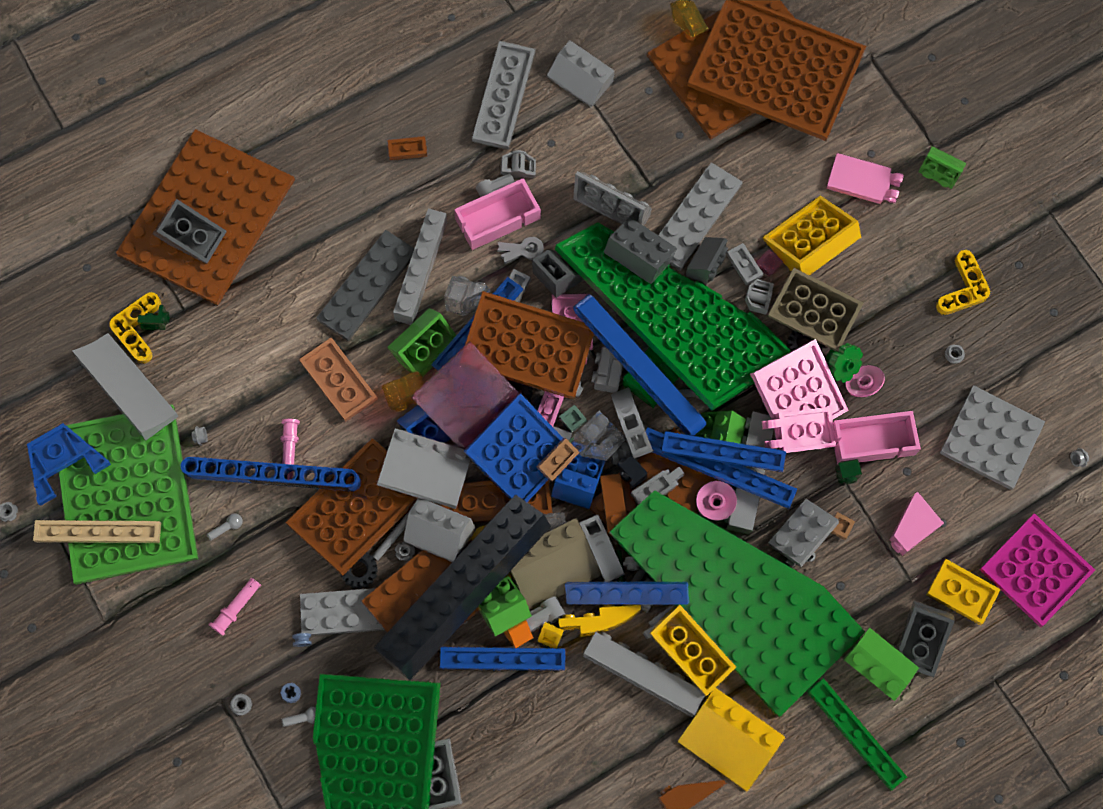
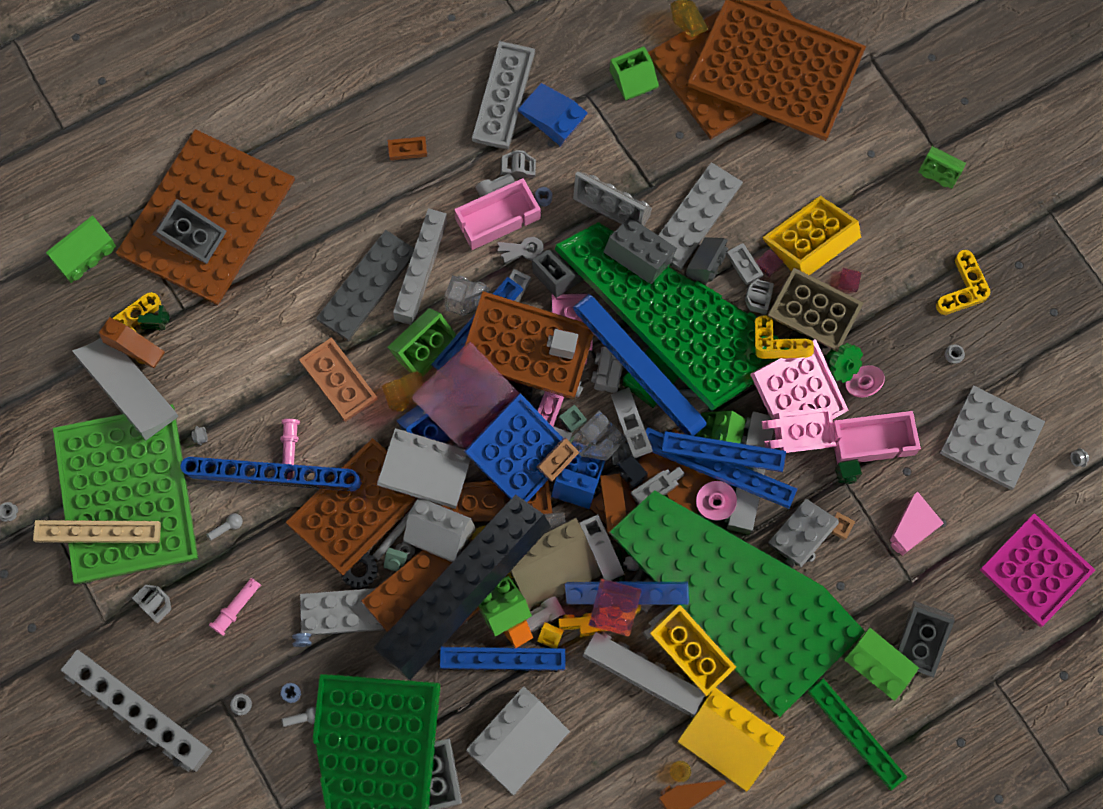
blue wing [27,423,111,506] -> none
light grey slope [547,41,615,108] -> none
bright pink tile [826,153,904,204] -> none
yellow plate [926,559,1001,626] -> none
none -> bright green slope [46,215,116,283]
none -> light grey brick [61,649,212,772]
none -> dark orange slope [99,317,165,368]
none -> light grey piece [132,585,171,623]
none -> sand green plate [383,547,408,572]
none -> light grey slope [466,686,570,796]
none -> blue slope [518,83,588,147]
none -> sand blue bush [535,187,552,207]
none -> light grey brick [547,329,578,359]
none -> clear pink brick [589,578,642,636]
none -> bright green slope [609,46,659,101]
none -> clear yellow plate [670,761,691,782]
none -> yellow beam [755,315,814,359]
none -> clear pink plate [838,268,862,292]

